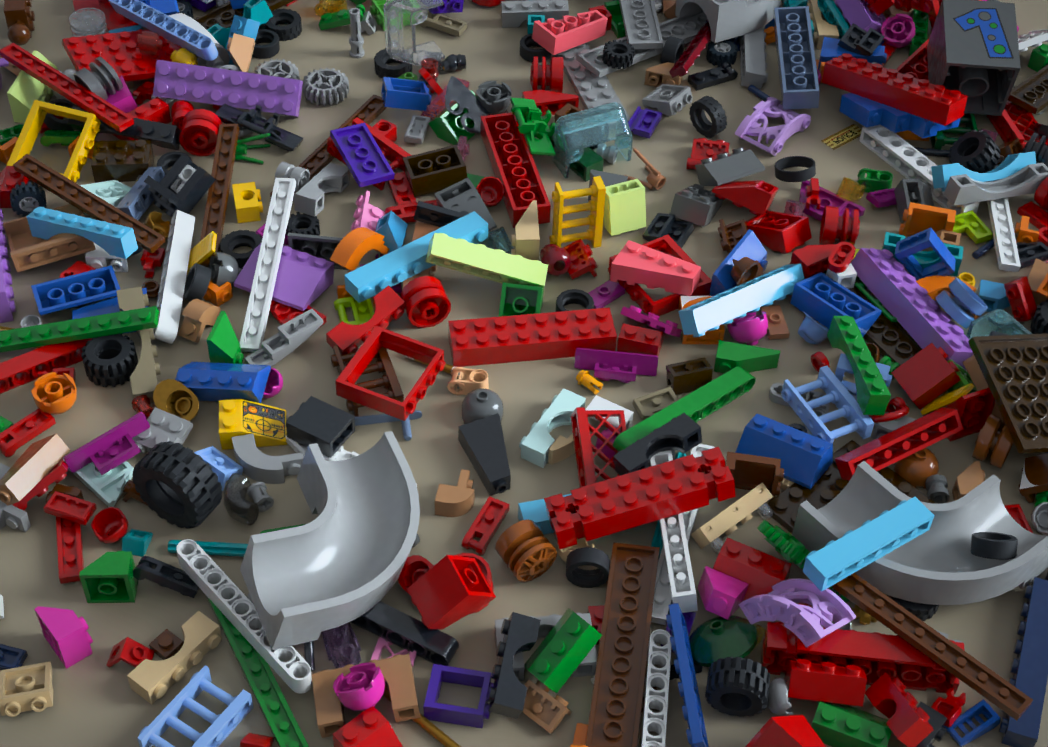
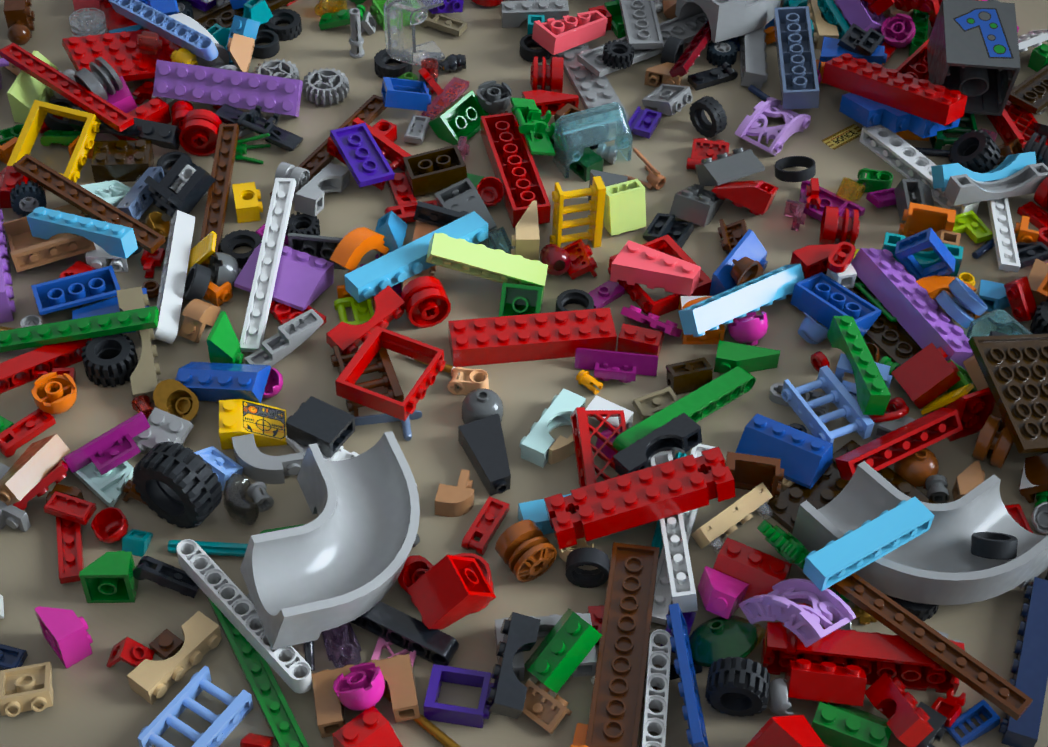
bright pink bracket [351,190,385,231] -> none
black piece [445,76,490,133] -> none
red slope [746,210,812,254] -> none
nougat plate [760,305,790,340] -> none

